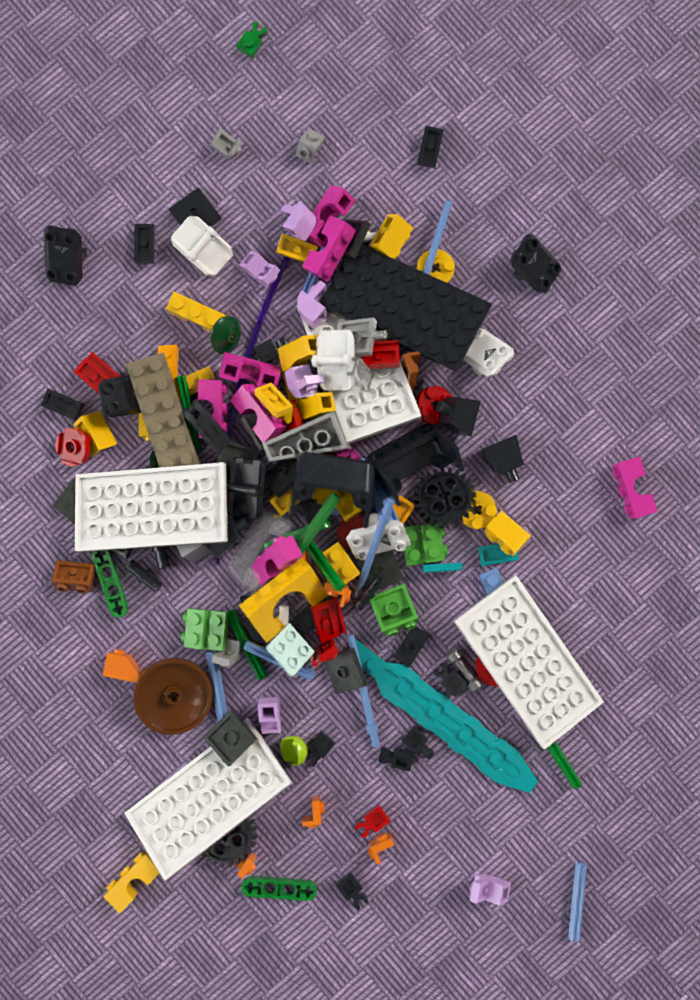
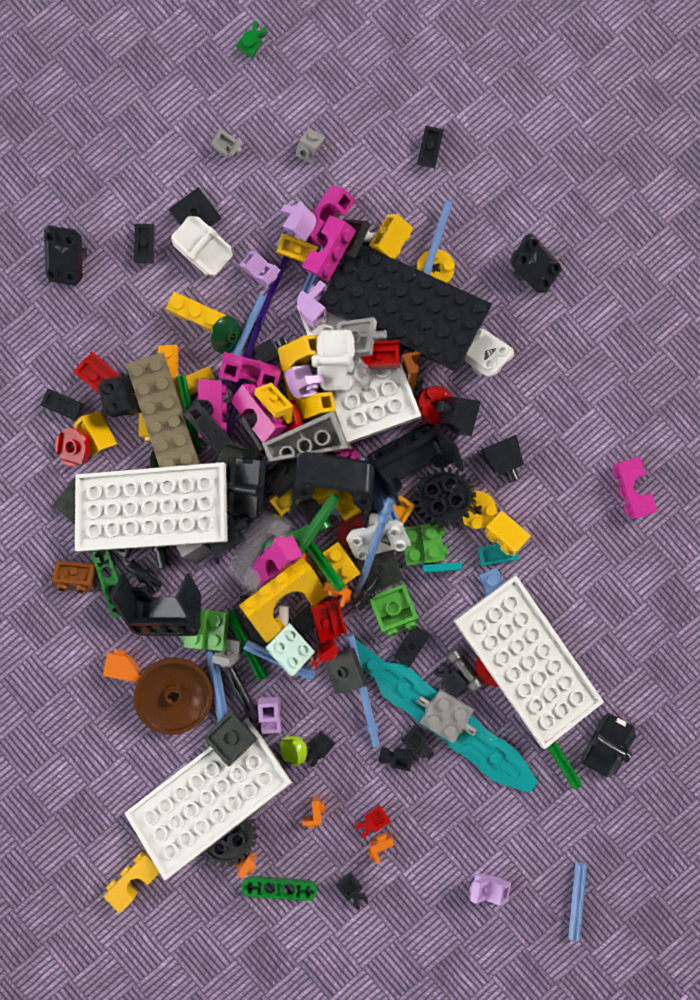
none -> black windscreen [109,573,201,636]
none -> medium blue bar [218,295,266,386]
none -> black pin [223,665,259,722]
none -> light grey plate [416,689,477,743]
none -> black shield [581,713,636,777]

